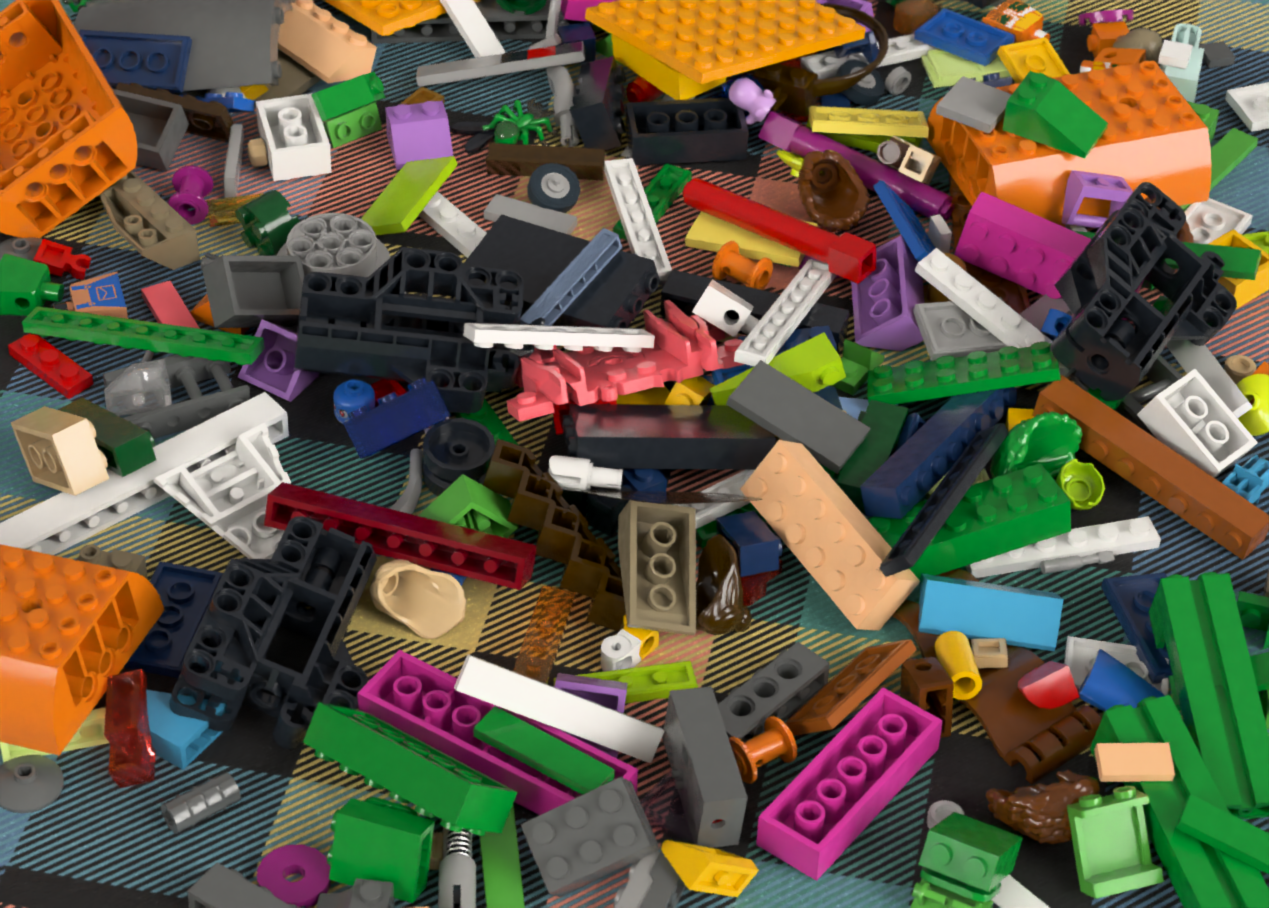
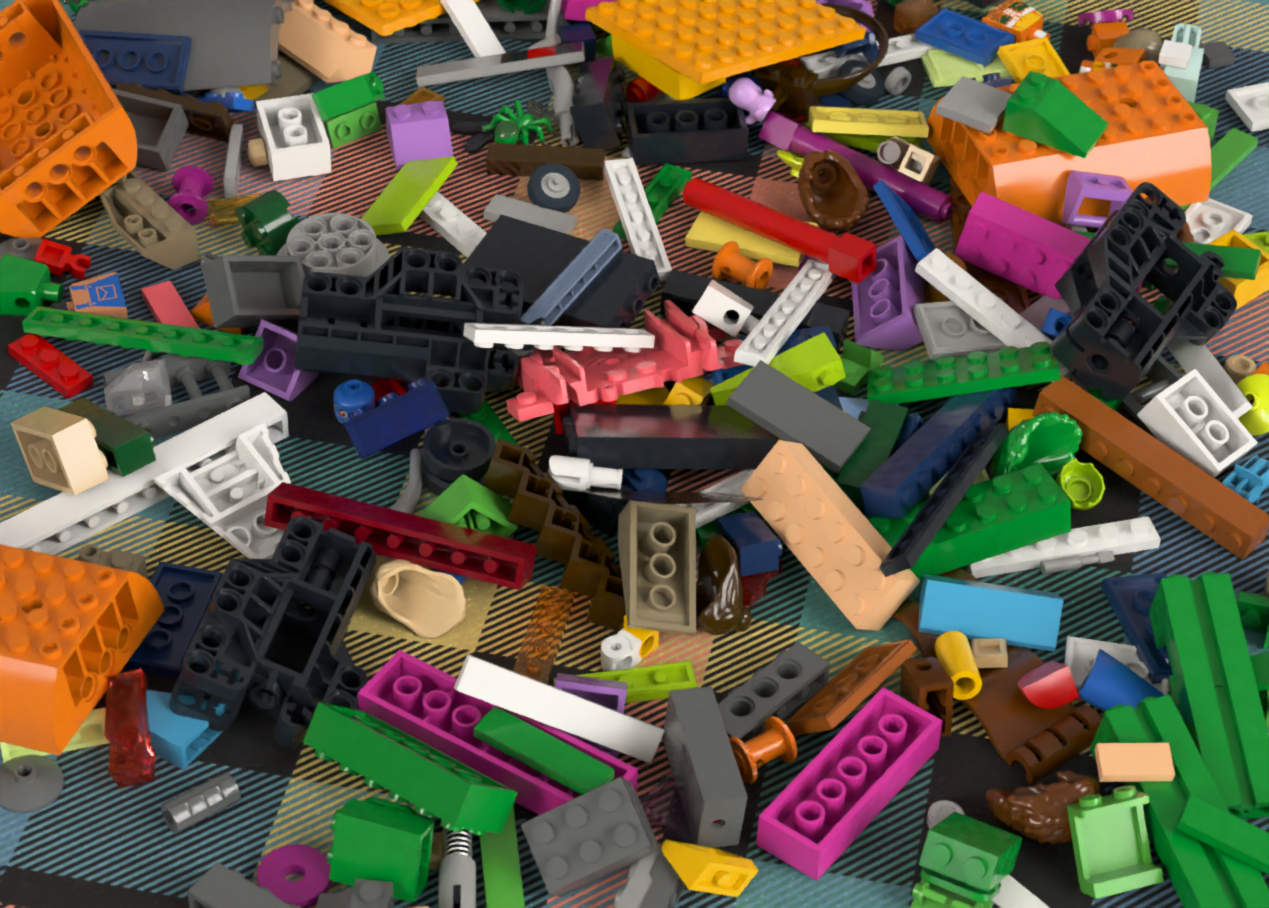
white tile [928,214,952,253] -> none

